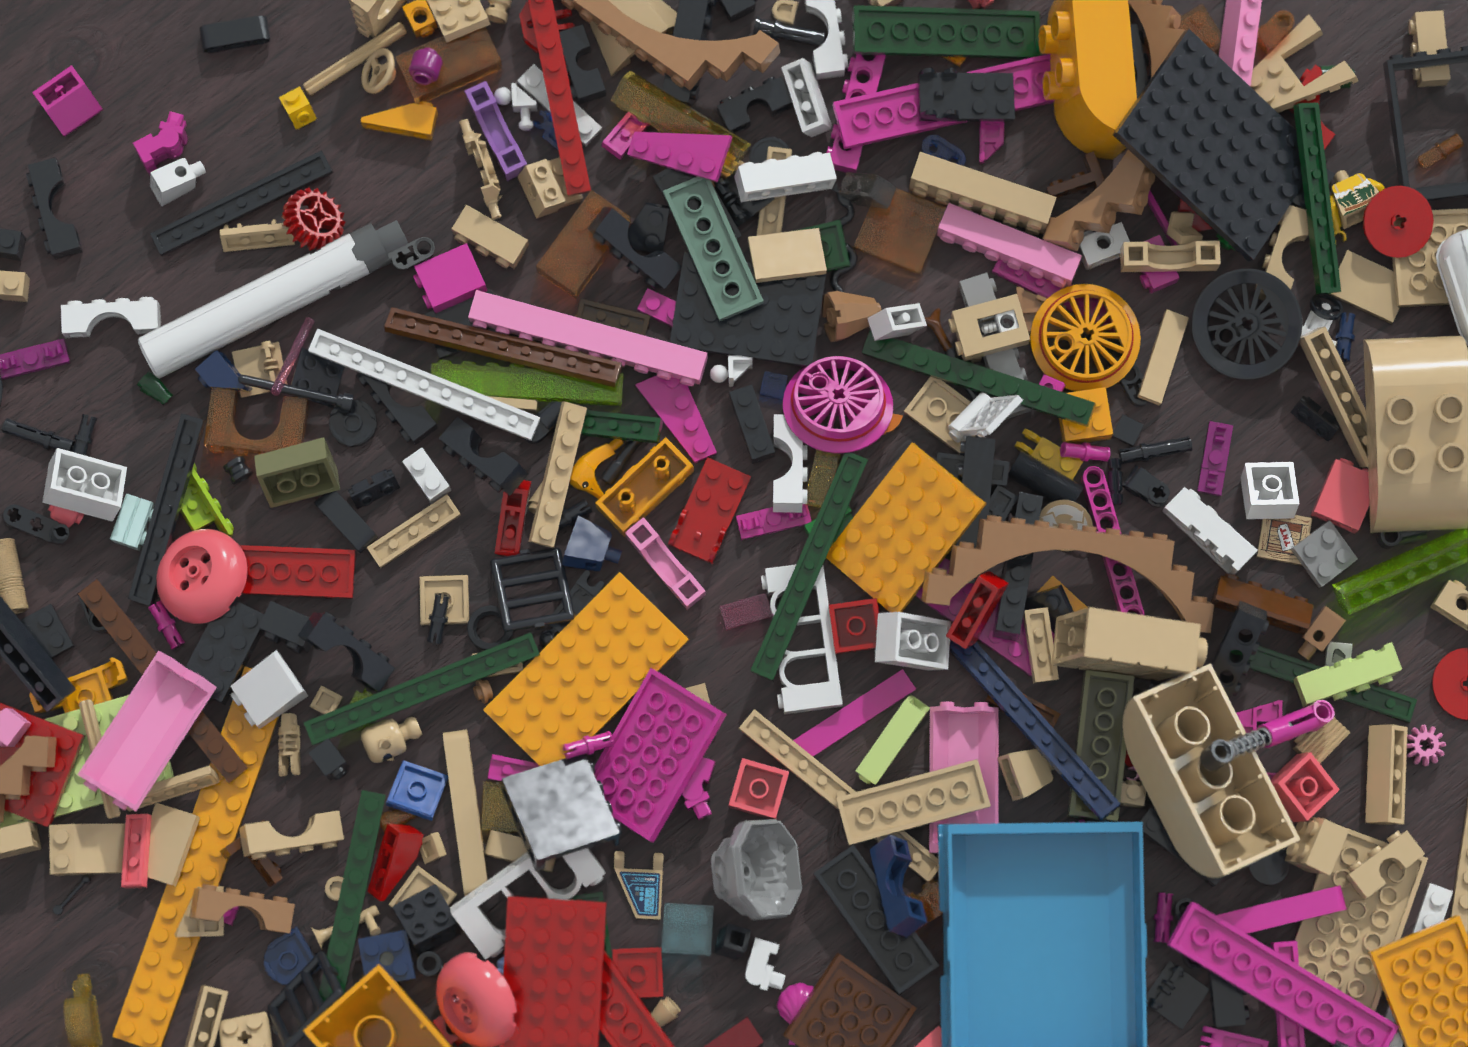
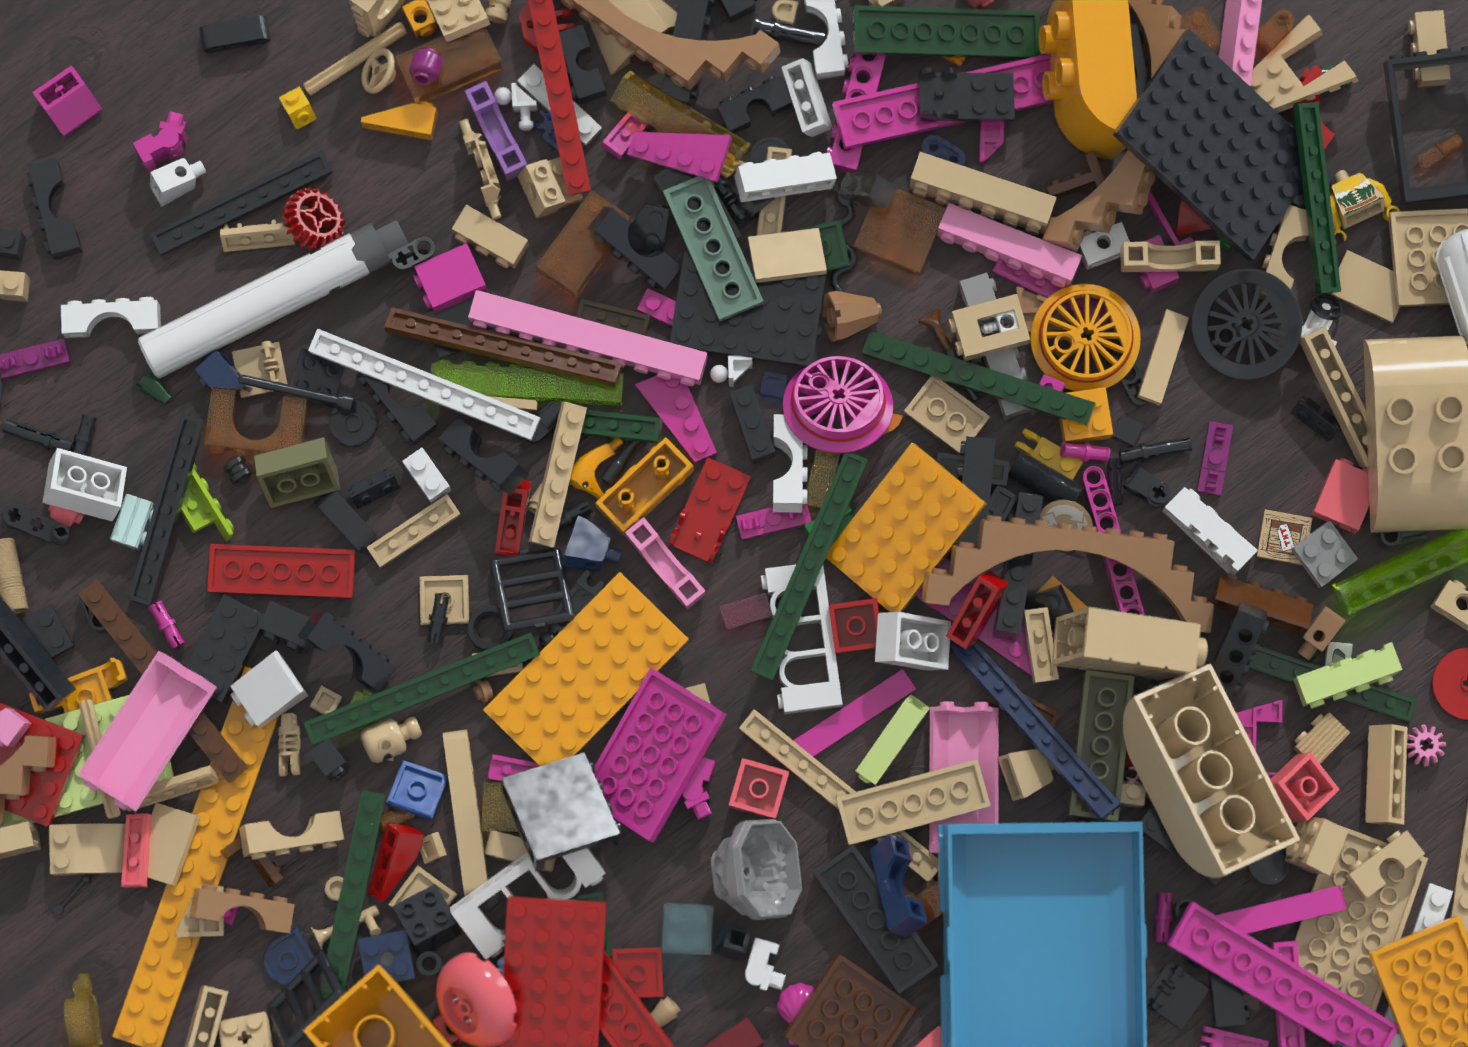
coral brick [156,529,247,624] -> none
clear pink bar [270,317,314,396] -> none
dark pink pin [562,731,614,760] -> none
flag [614,851,664,919] -> none
white brick [867,303,927,341] -> none
white piece [948,392,1023,443] -> none
tan bracket [1167,212,1203,245] -> none
piece [1200,700,1334,772] -> none
white brick [1241,462,1299,519] -> none
dark blue pin [1335,312,1356,363] -> none
red piece [1363,186,1434,258] -> none

